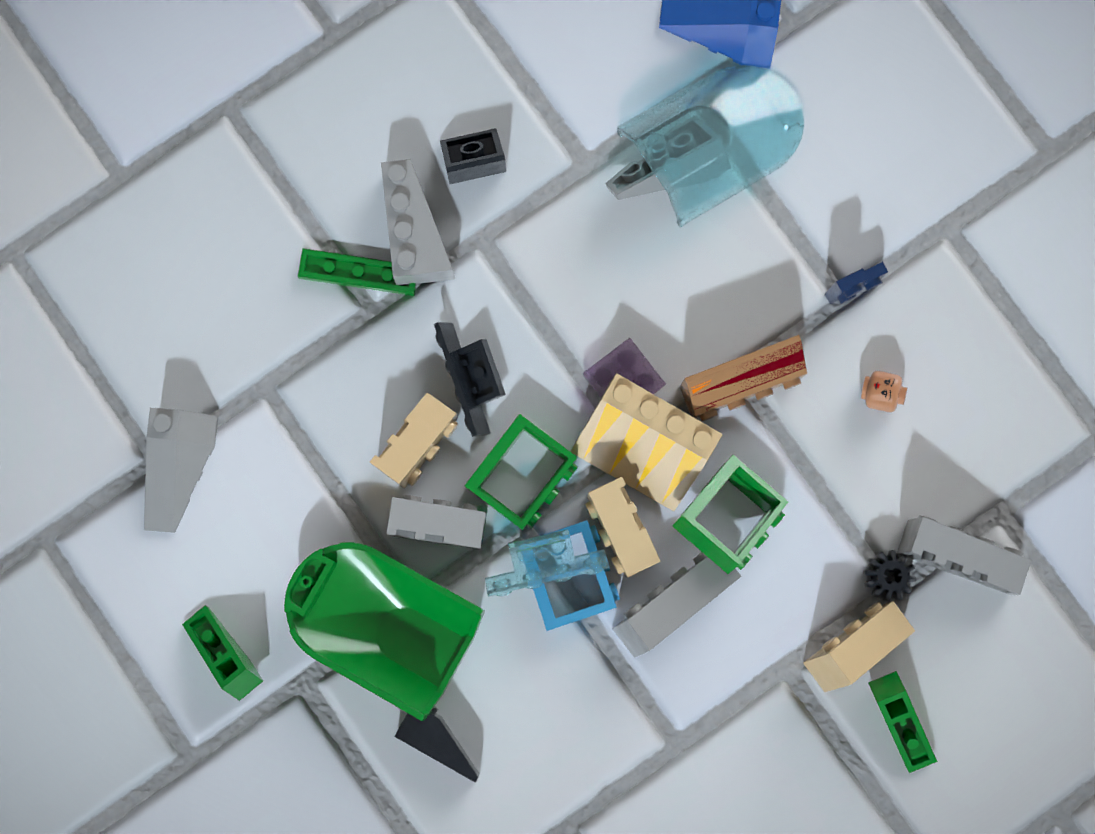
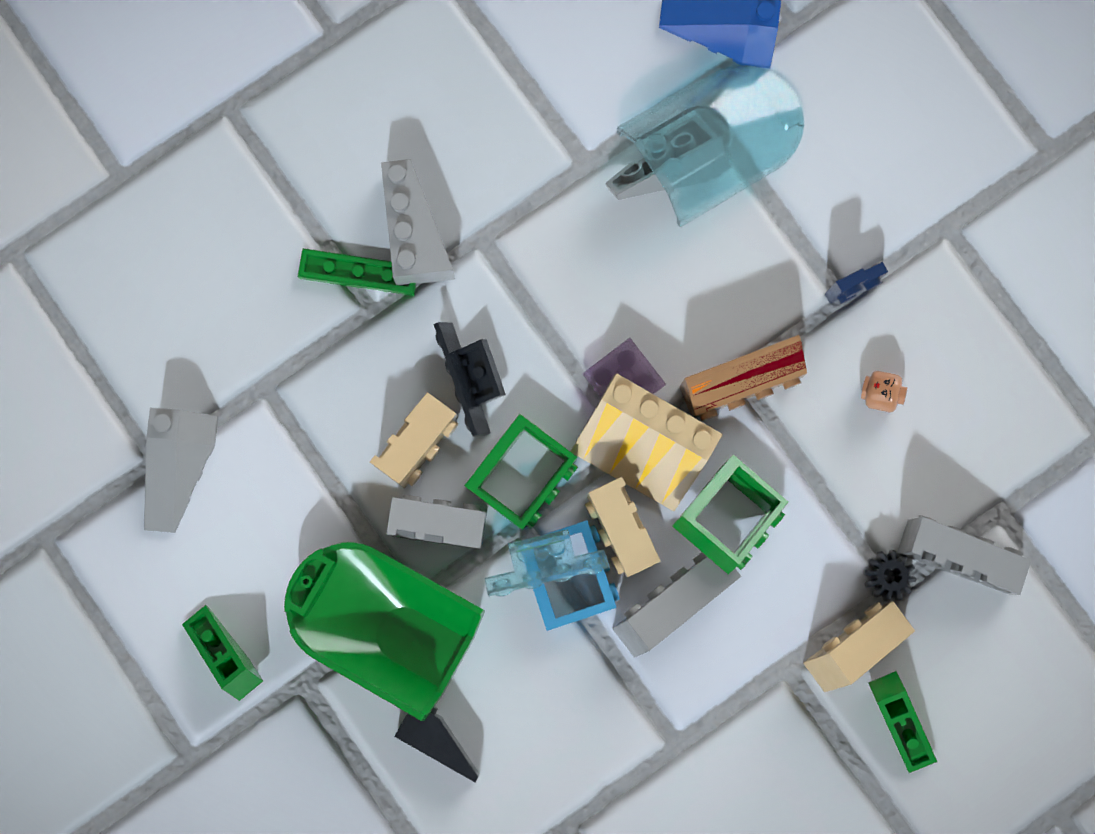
black slope [440,128,506,184] -> none

